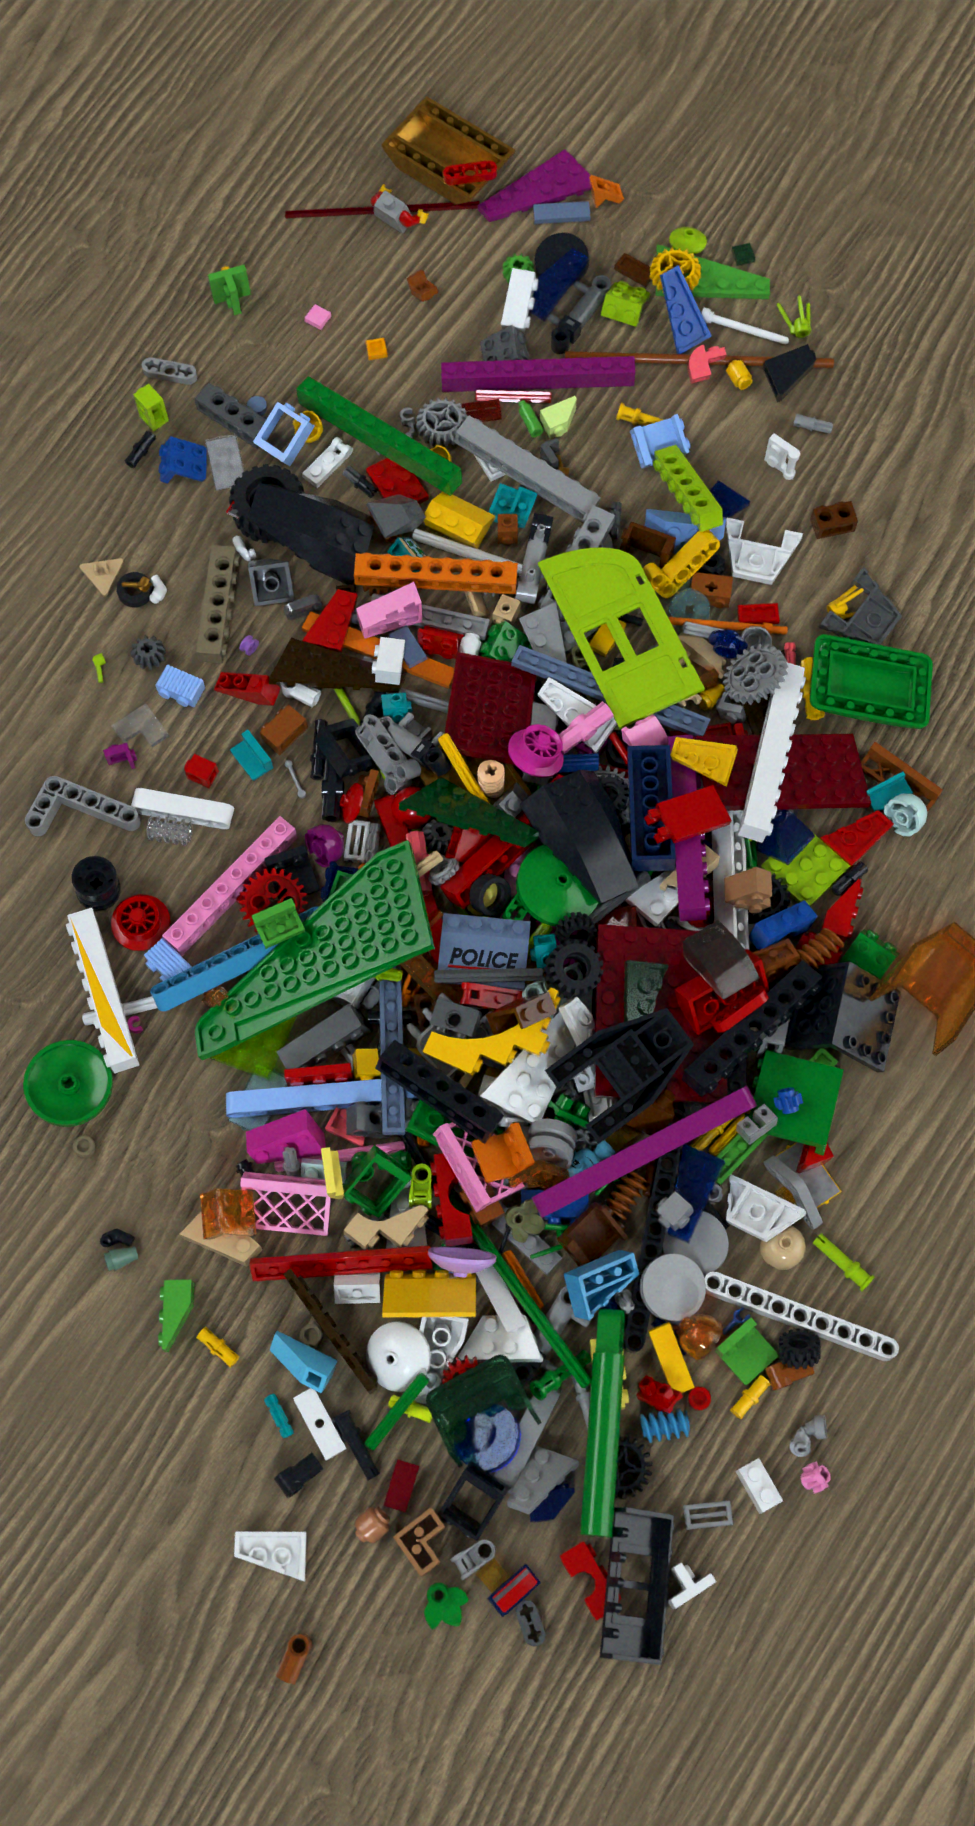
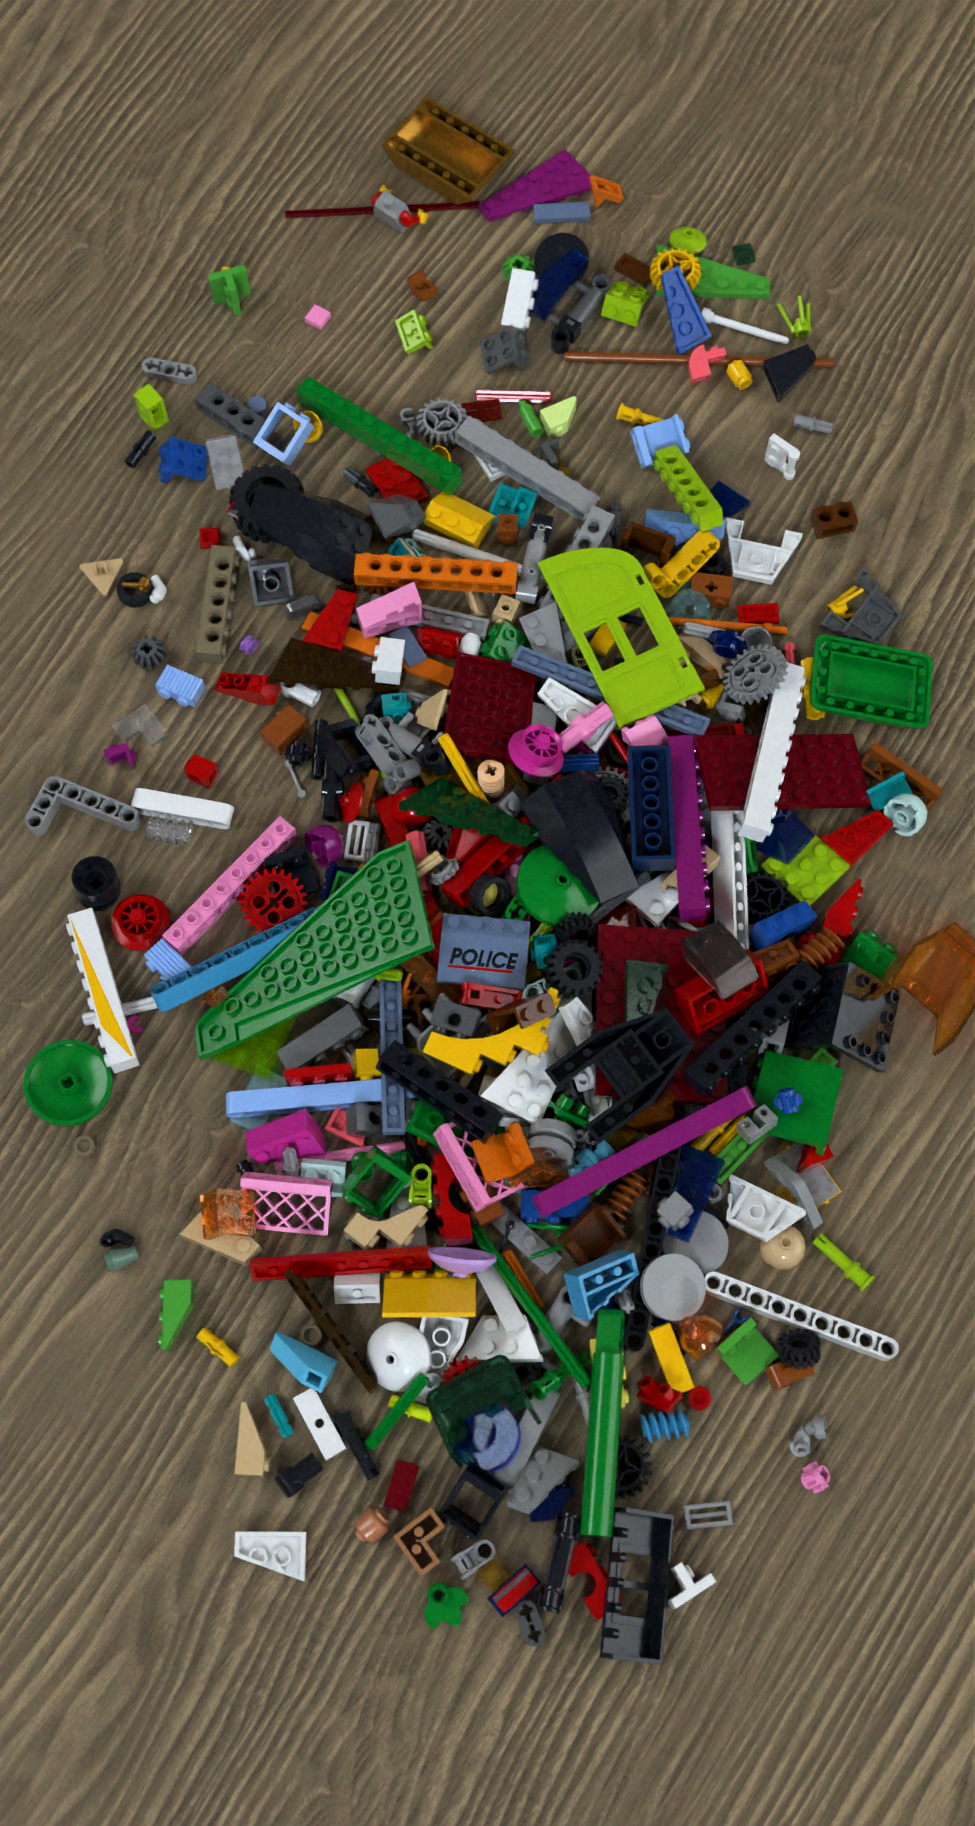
lime hand [92,653,106,683] -> none
teal panel [230,729,273,781] -> none
bright green bracket [252,898,305,949] -> none
dark orange piece [276,1633,312,1685] -> none
white plate [302,437,353,488] -> none
light yellow slope [321,1147,344,1199] -> none
light orange tile [365,338,388,360] -> none
dark grey axle [434,968,543,983] -> none
magenta brick [441,356,635,392] -> none
red beam [443,160,497,185] -> none
olive plate [505,1199,545,1243] -> none
red tile [644,785,732,844] -> none
yellow wing [670,737,738,787] -> none
red beam [711,986,769,1033] -> none
medium nougat brick [724,867,772,913] -> none
yellow pin [730,1375,771,1419] -> none
white brick [736,1458,783,1514] -> none
black axle [831,861,868,896] -> none
none -> red tile [199,527,220,549]
none -> tan slope [234,1402,270,1477]
none -> black gear [285,741,311,767]
none -> lime bracket [395,310,433,354]
none -> tan slope [415,689,451,731]
none -> black piece [537,1511,581,1614]

